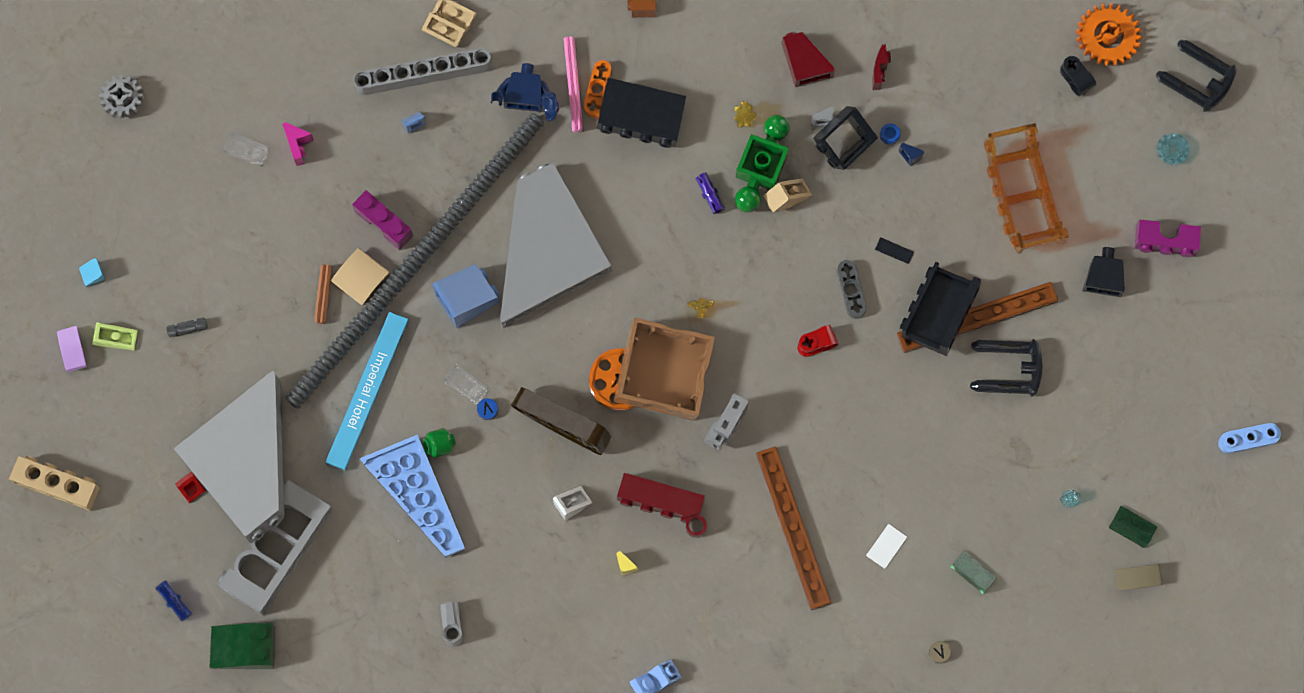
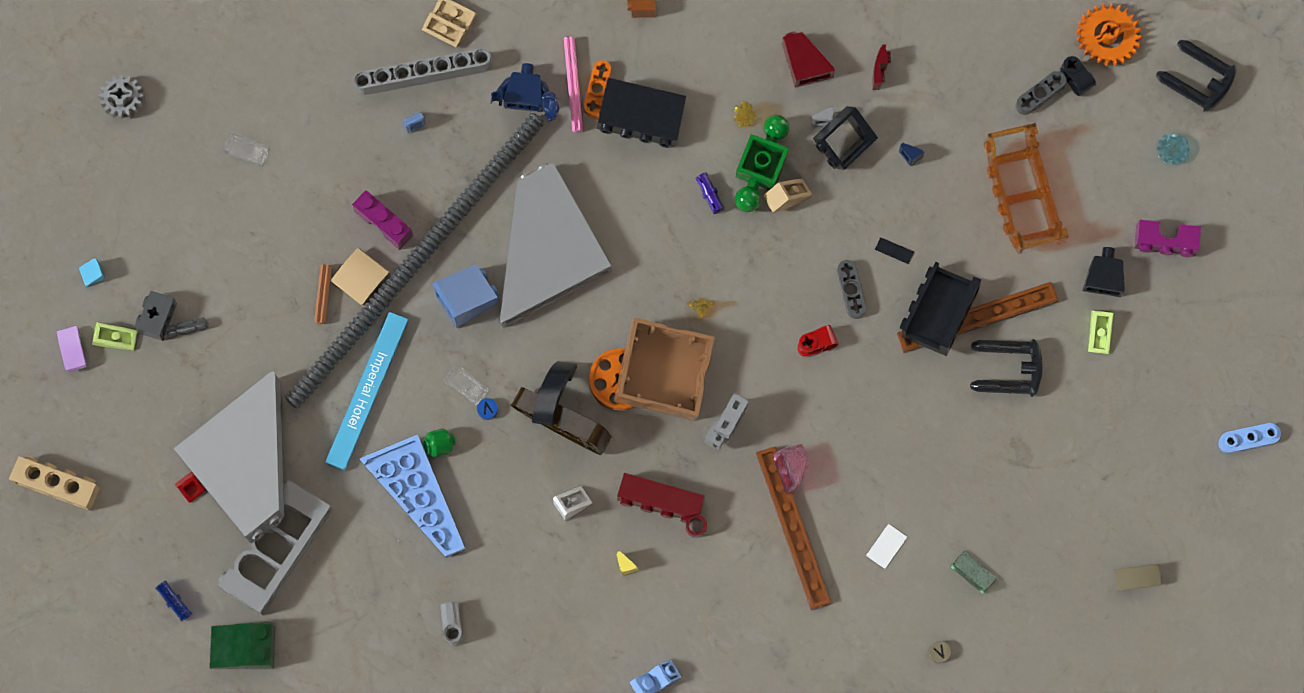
dark pink slope [282,122,314,166] -> none
blue tile [880,123,901,145] -> none
clear light blue plate [1060,490,1080,508] -> none
clear green slope [1109,506,1158,548] -> none
none -> dark grey brick [135,291,177,341]
none -> black slope [532,361,577,426]
none -> clear pink slope [772,444,810,494]
none -> dark grey beam [1016,71,1066,115]
none -> yellowish green slope [1088,311,1114,354]

